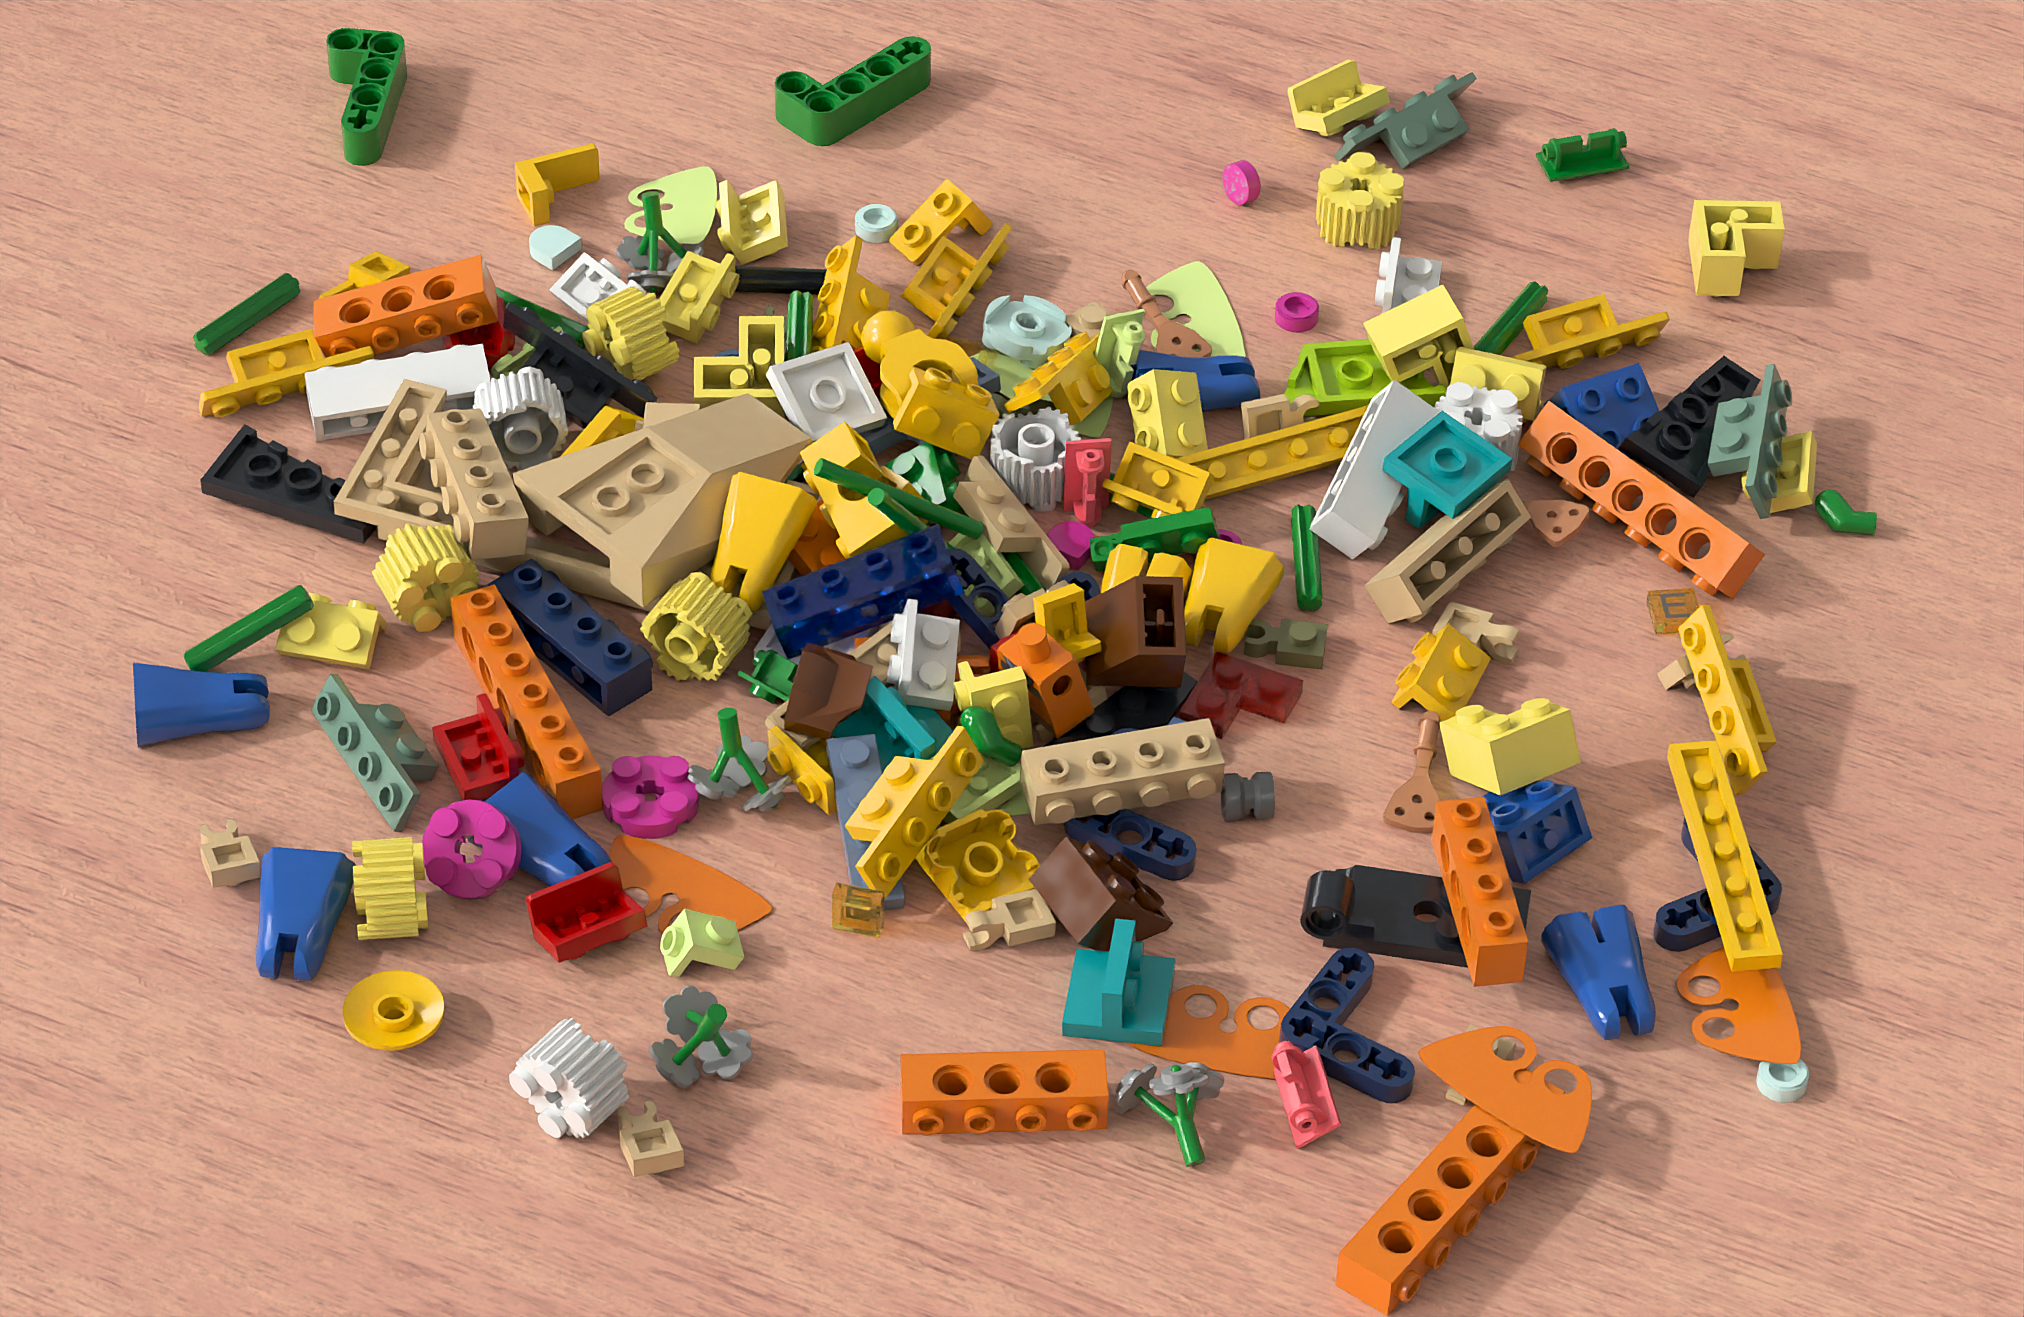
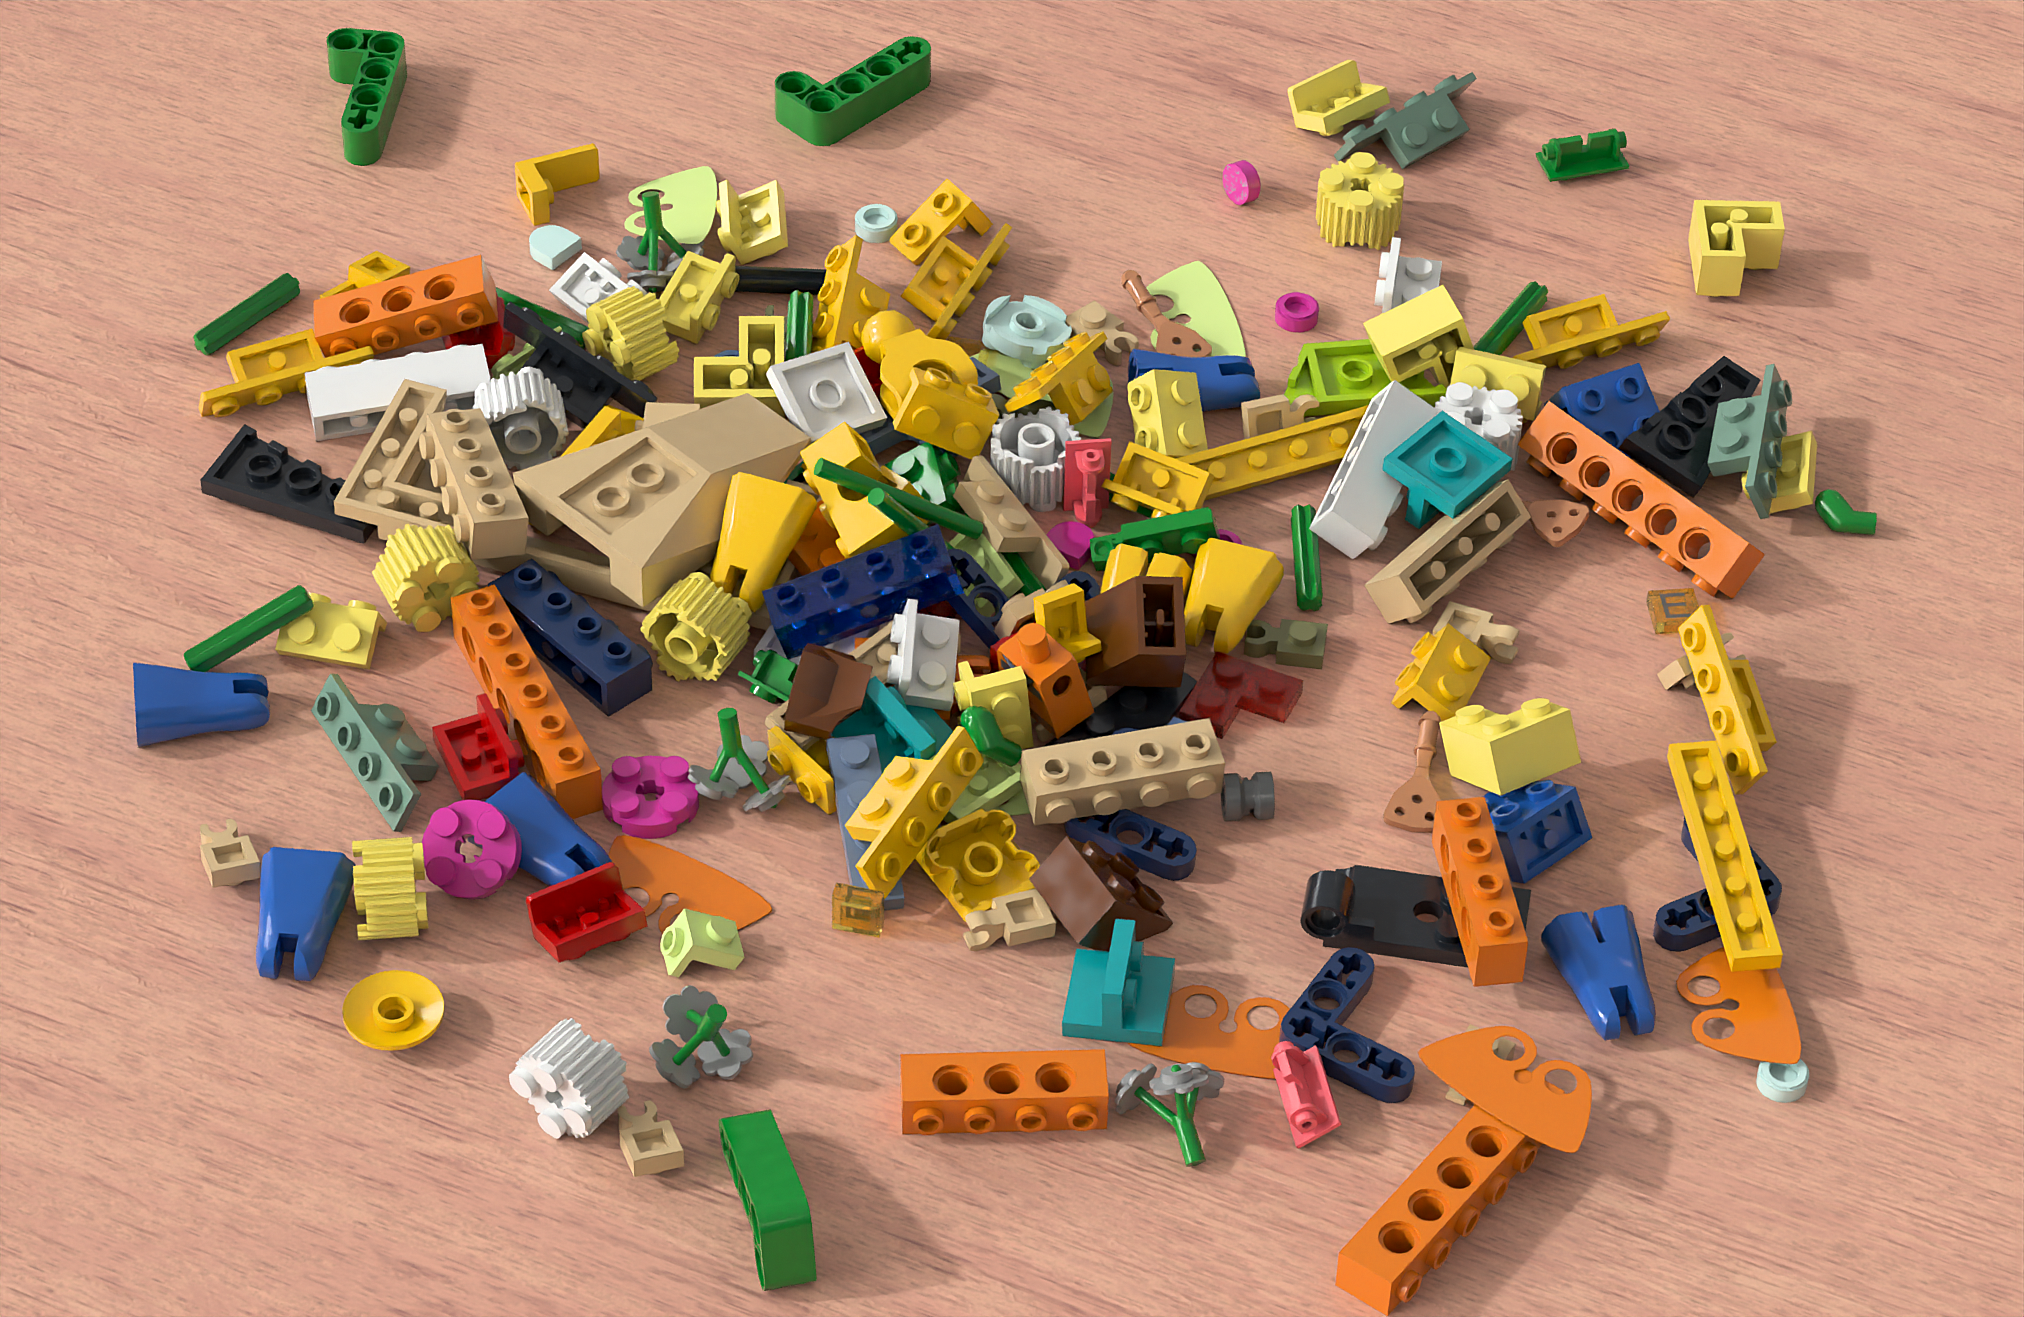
yellowish green hinge [1094,309,1145,398] -> none
none -> green beam [719,1109,817,1291]

